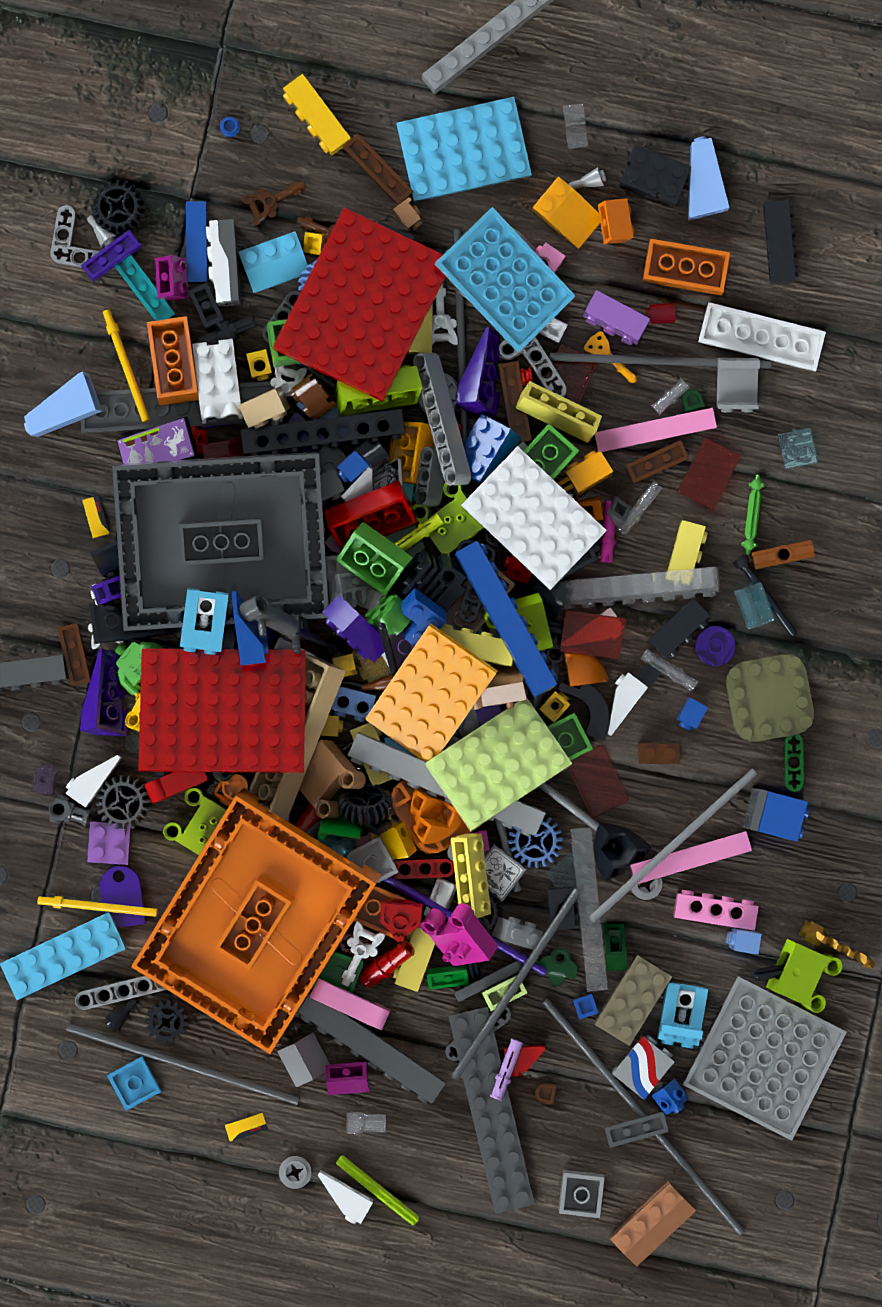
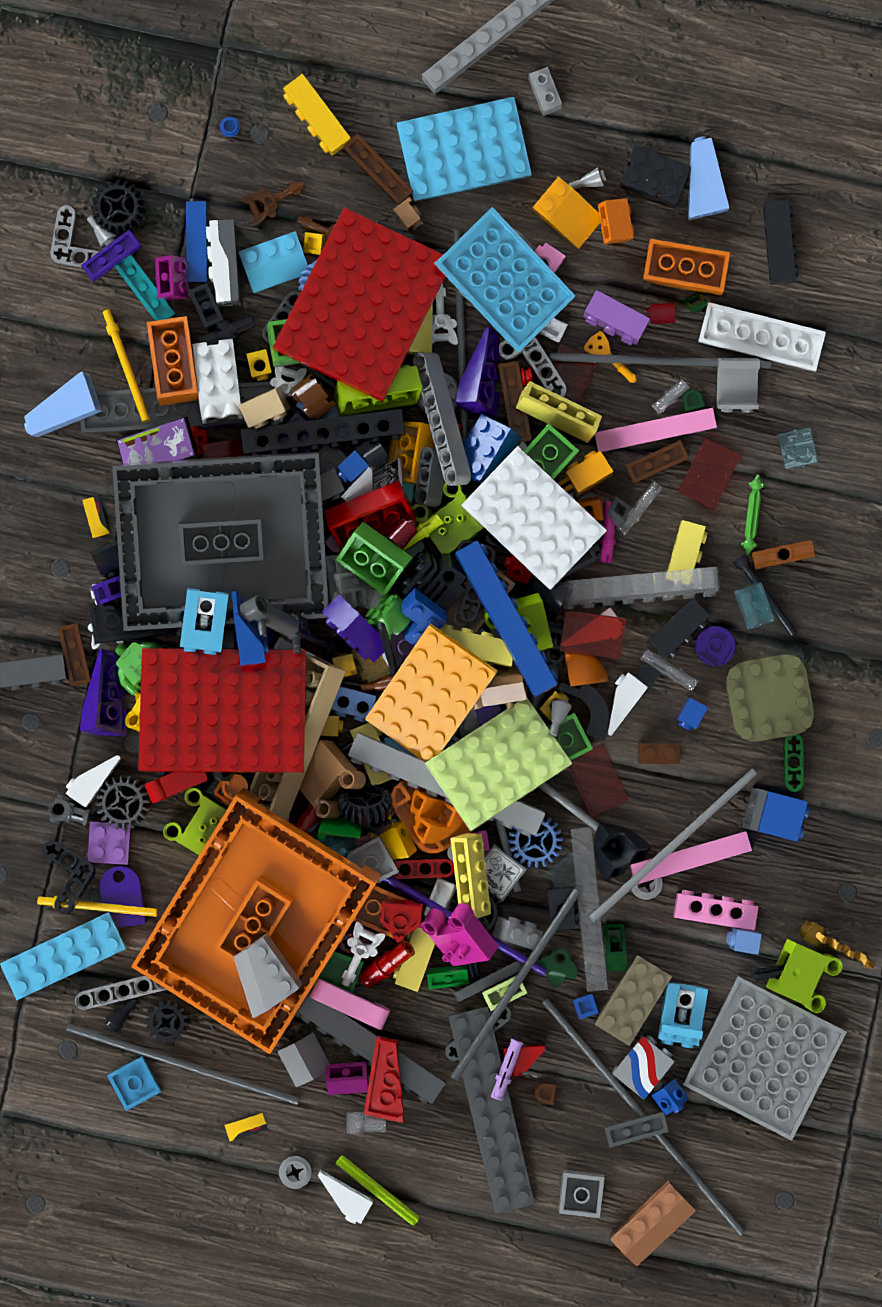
clear purple brick [31,764,57,795] -> none
clear slope [563,104,588,149] -> none
none -> black beam [43,841,96,915]
none -> light grey wedge [234,934,303,1018]
none -> red wing [364,1036,405,1123]
none -> dark red brick [387,518,418,550]
none -> light grey brick [528,67,562,116]
none -> light grey cone [549,699,572,737]
none -> dark green slope [682,292,708,313]

